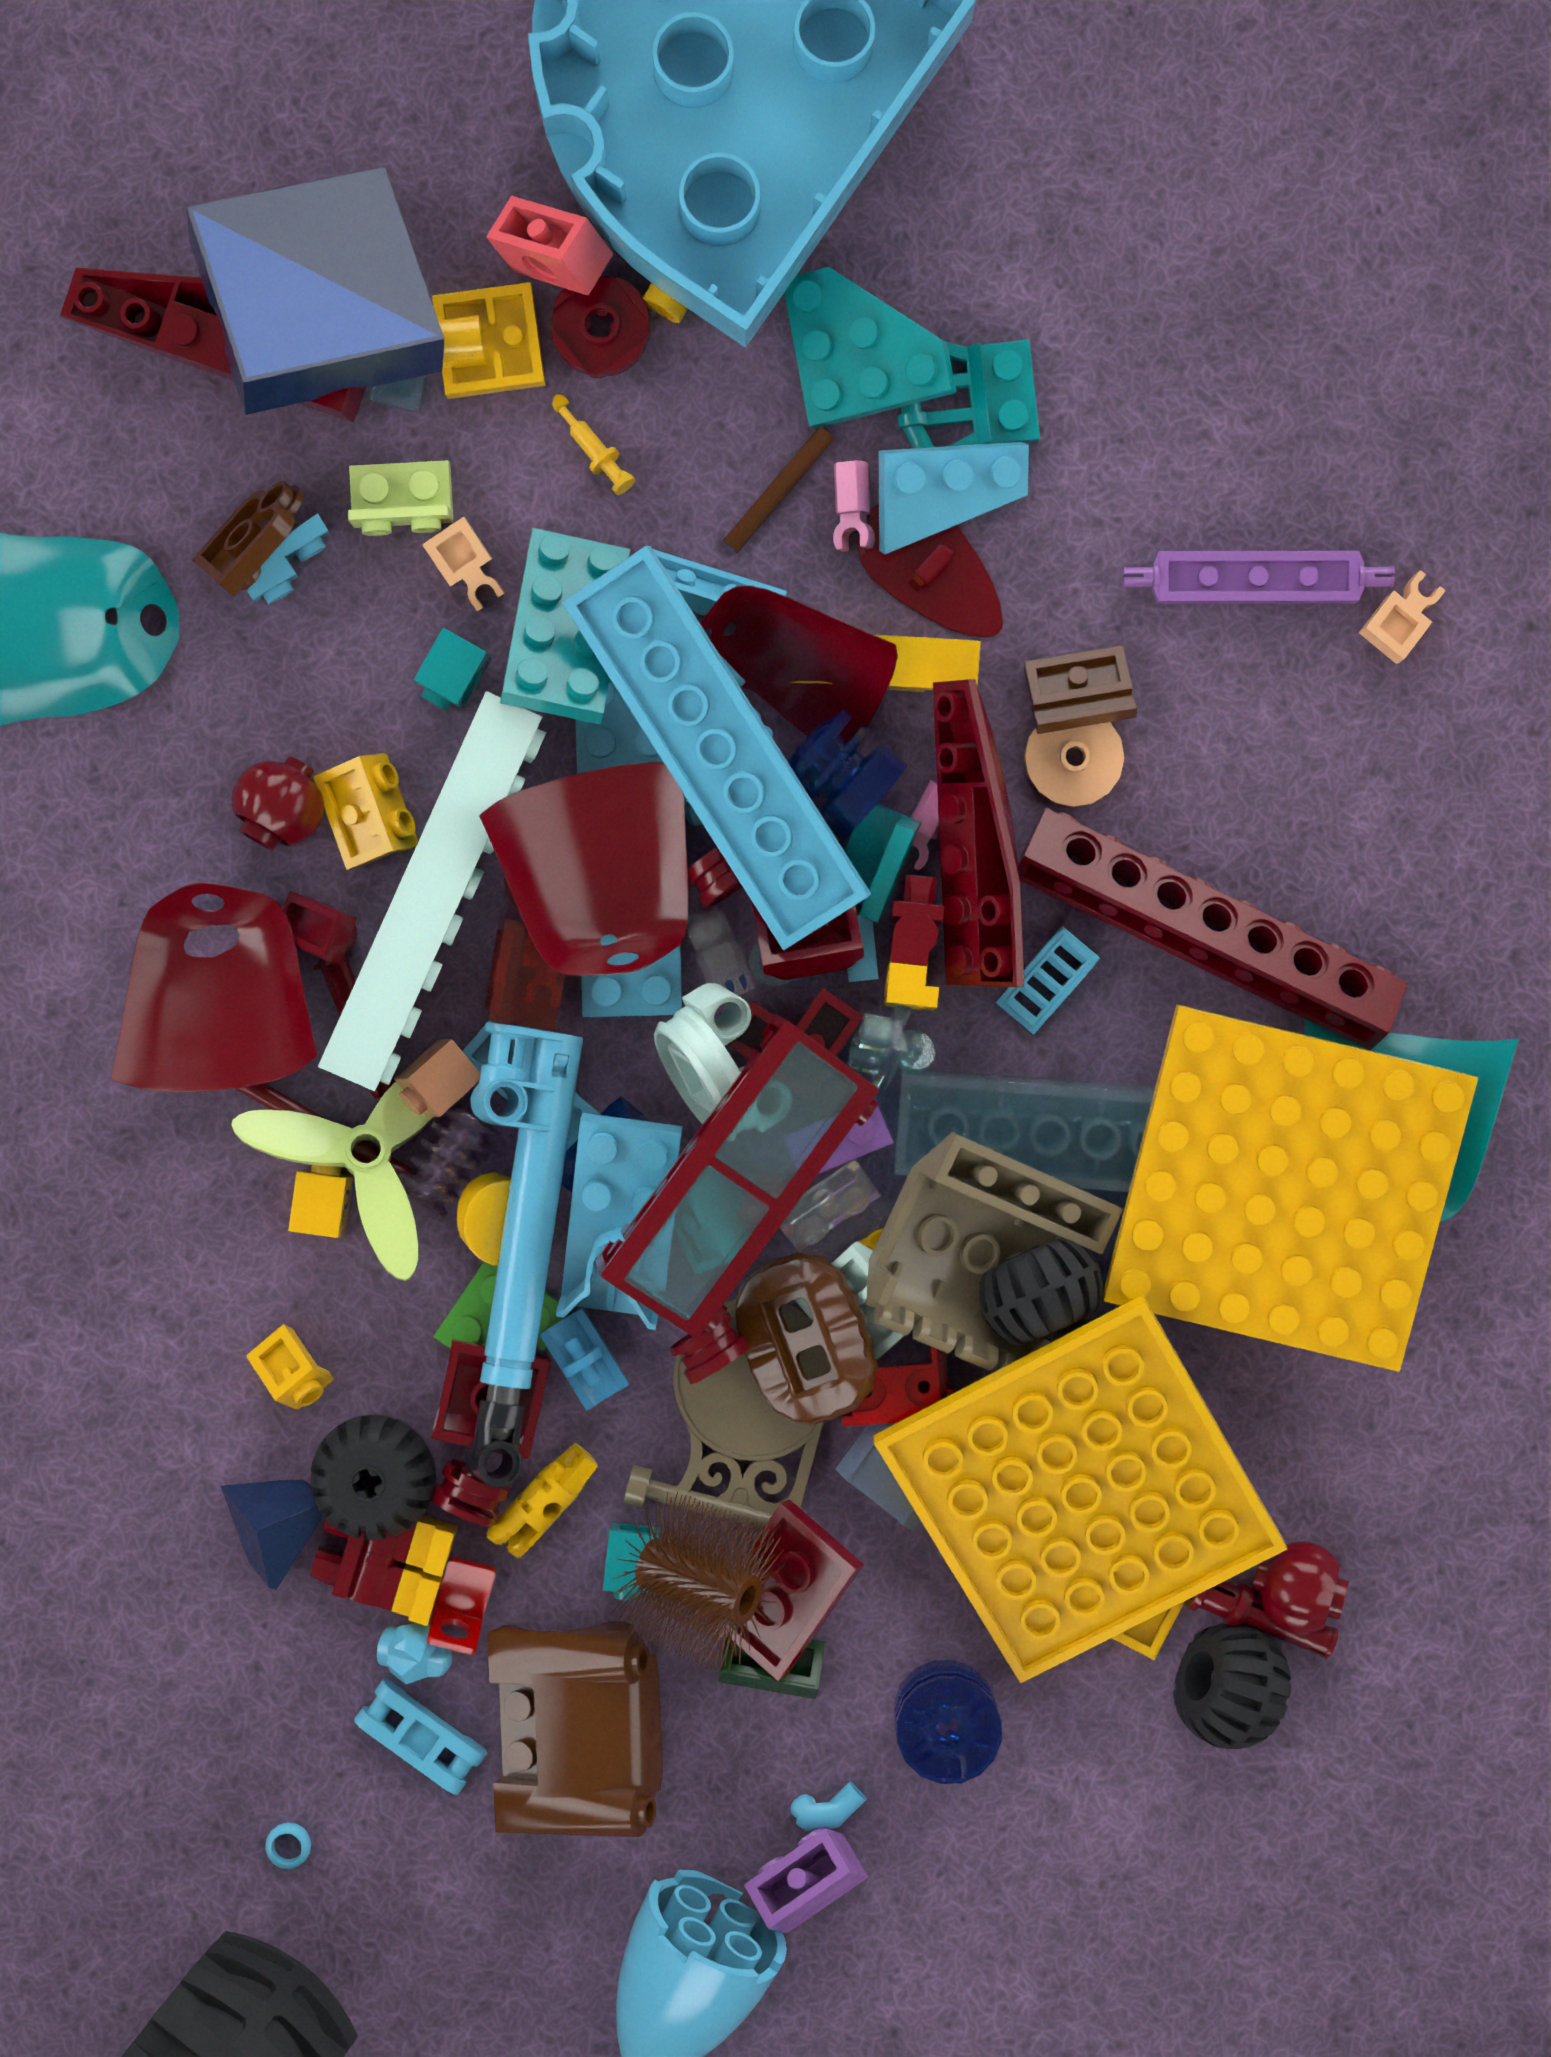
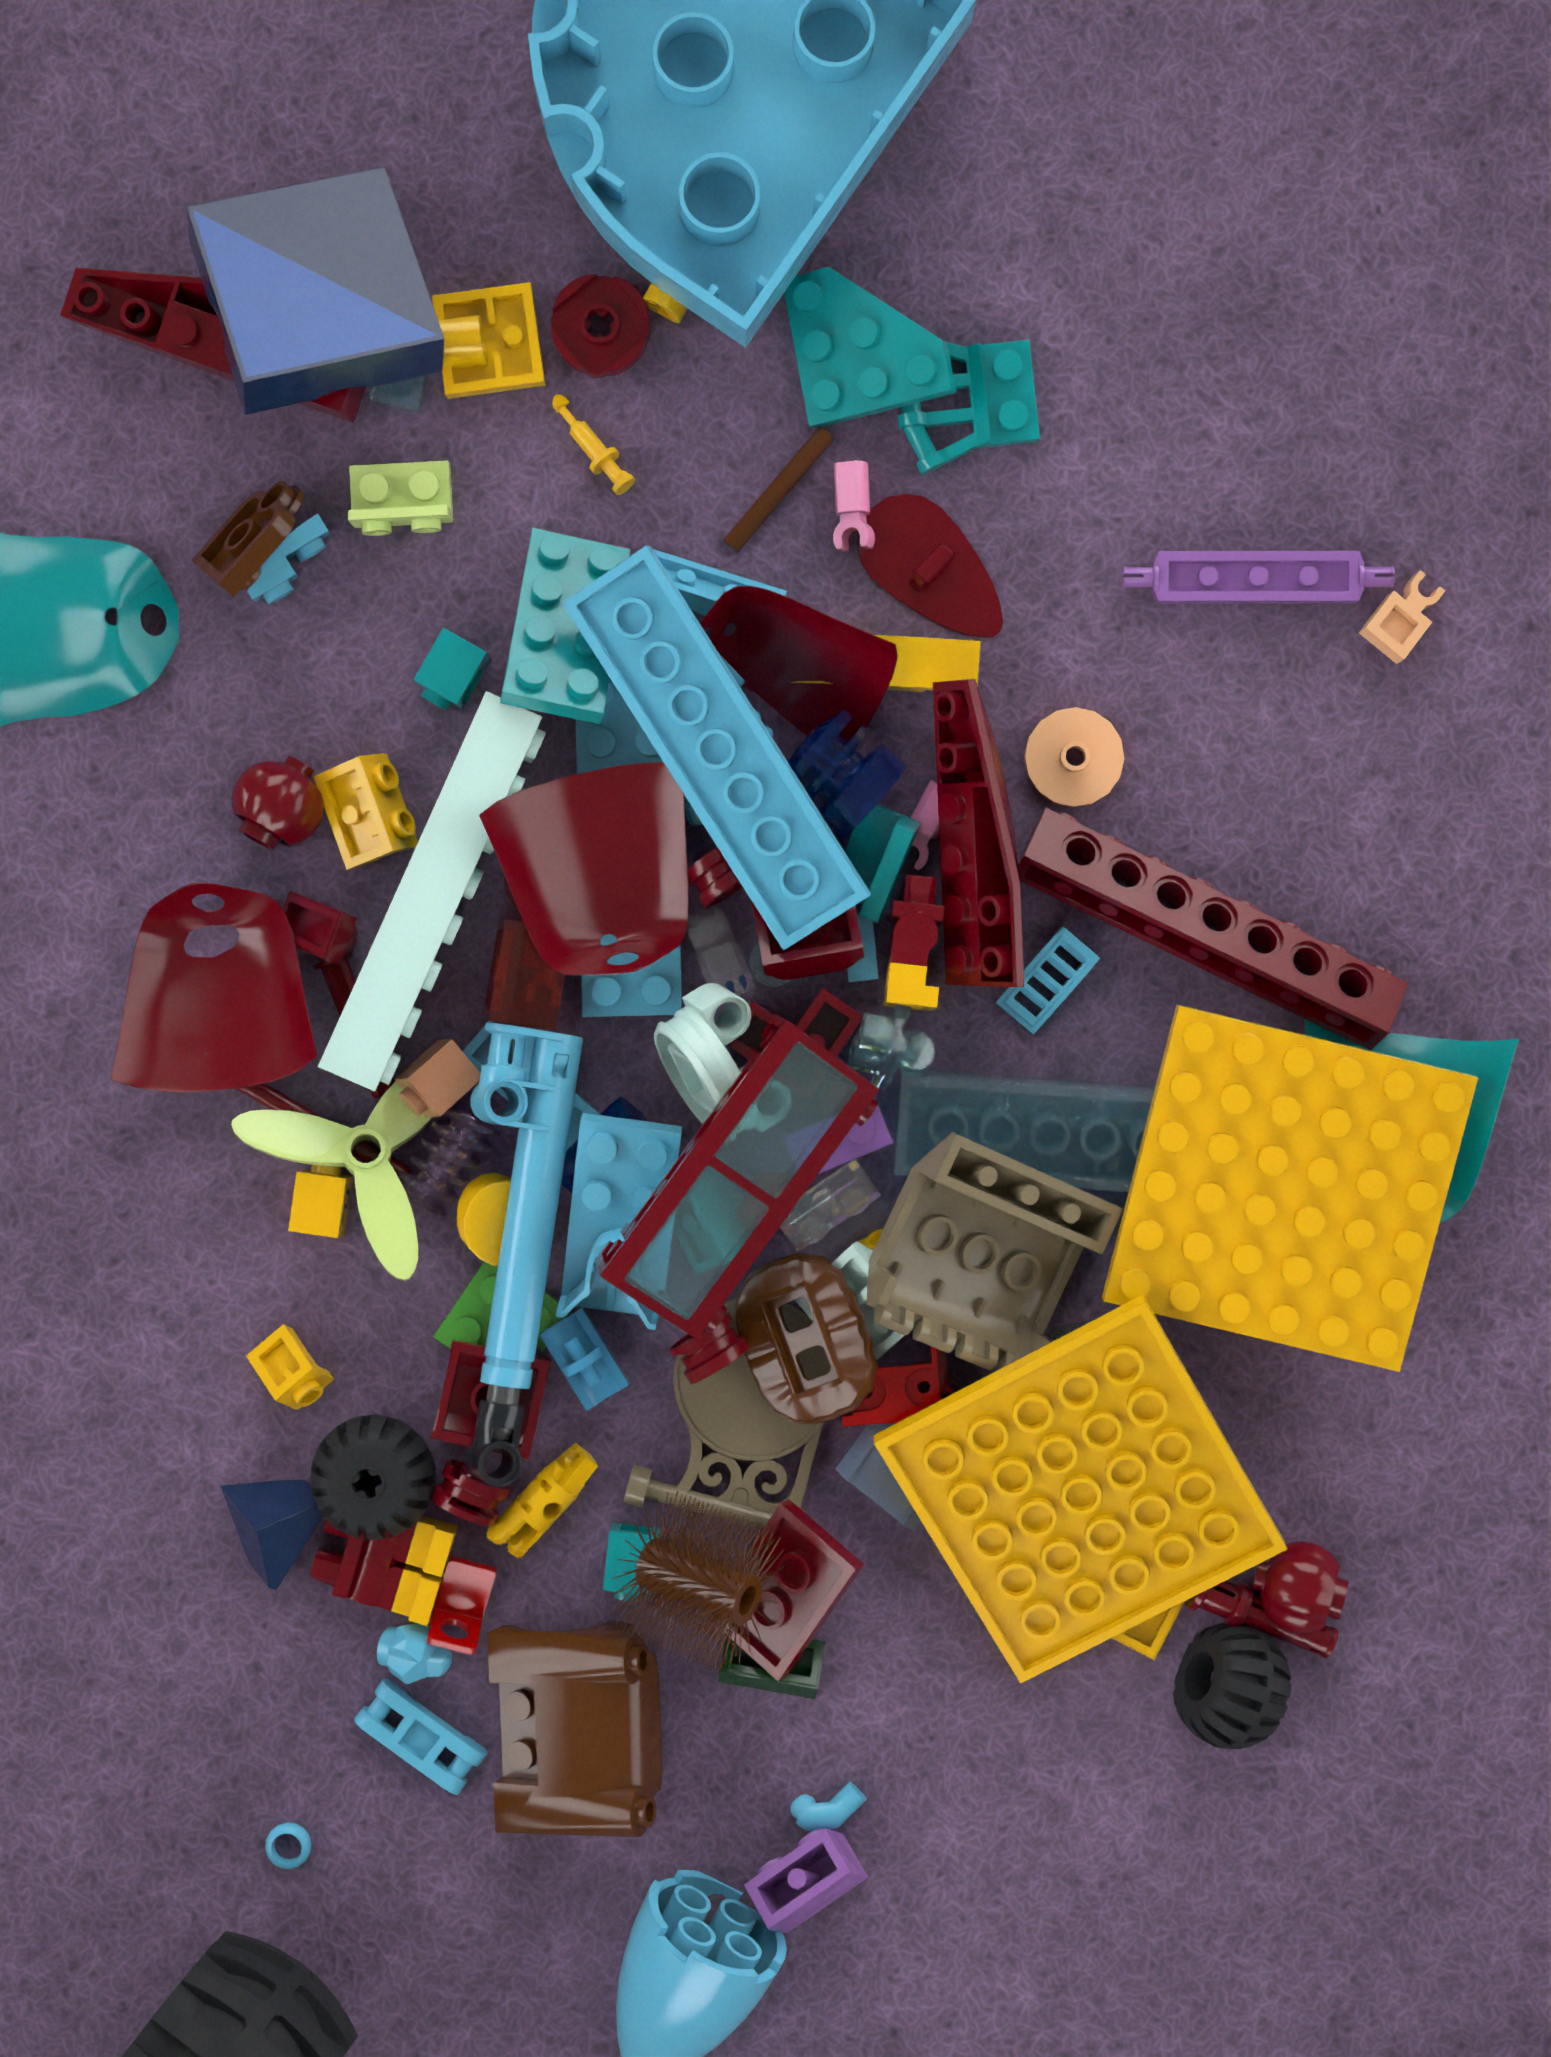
light nougat plate [422,516,505,611] -> none
coral brick [486,196,613,296] -> none
medium azure wing [879,442,1029,555] -> none
clear blue wheel [894,1660,1002,1784] -> none
black wheel [979,1237,1104,1346] -> none
plate [1024,645,1137,734] -> none

